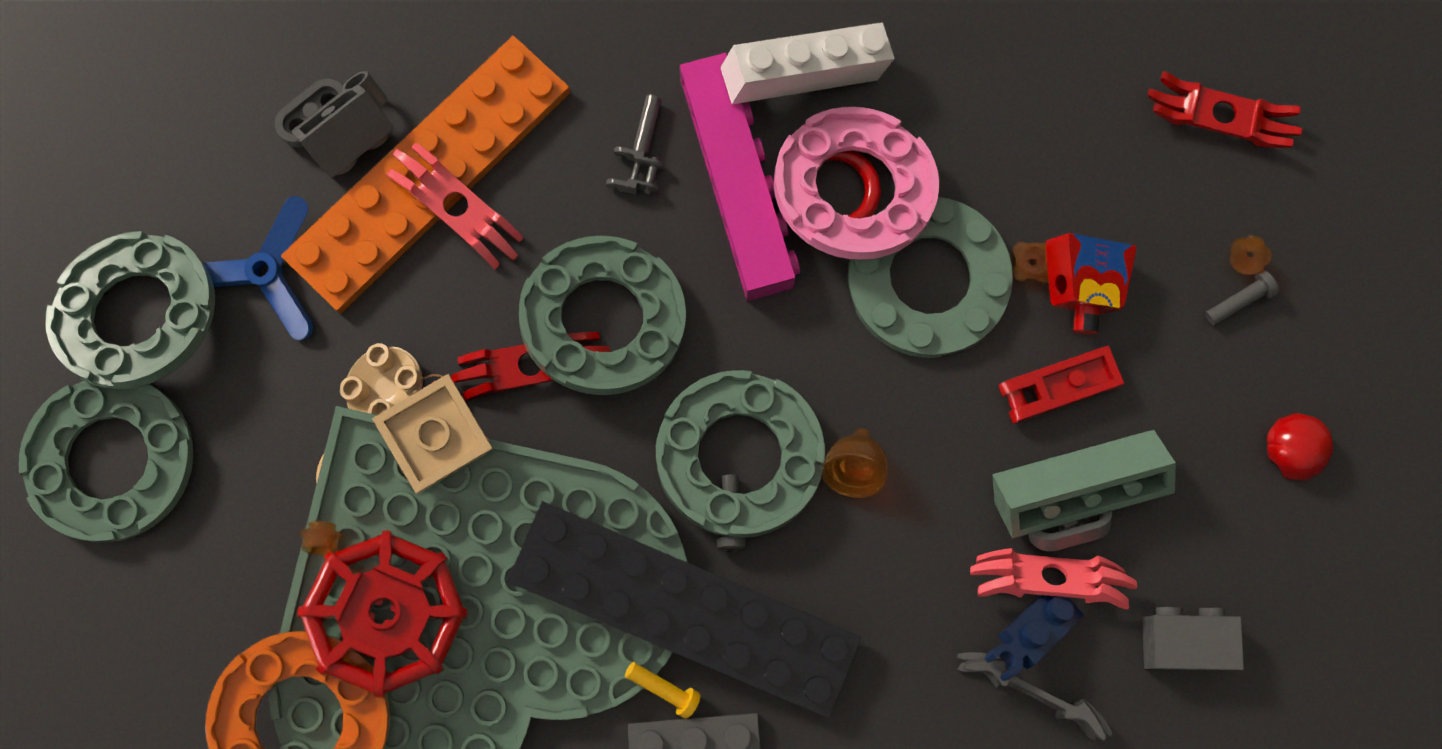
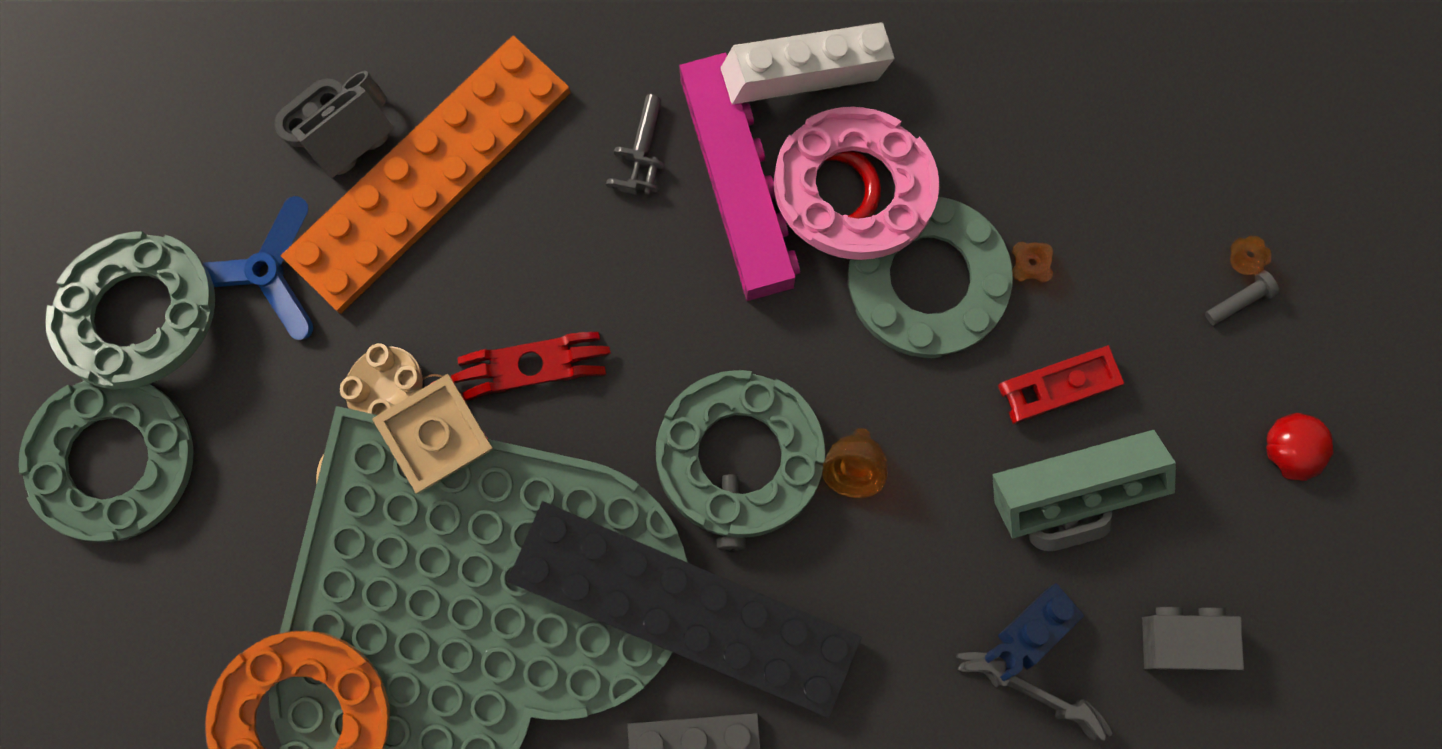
red plate [297,530,468,698] -> none
clear orange plate [299,521,344,555] -> none
coral piece [386,143,524,270] -> none
sand green plate [519,236,686,395] -> none
yellow piece [625,662,700,719] -> none
coral piece [970,548,1137,610] -> none
torso [1046,233,1136,335] -> none
red piece [1147,71,1303,148] -> none

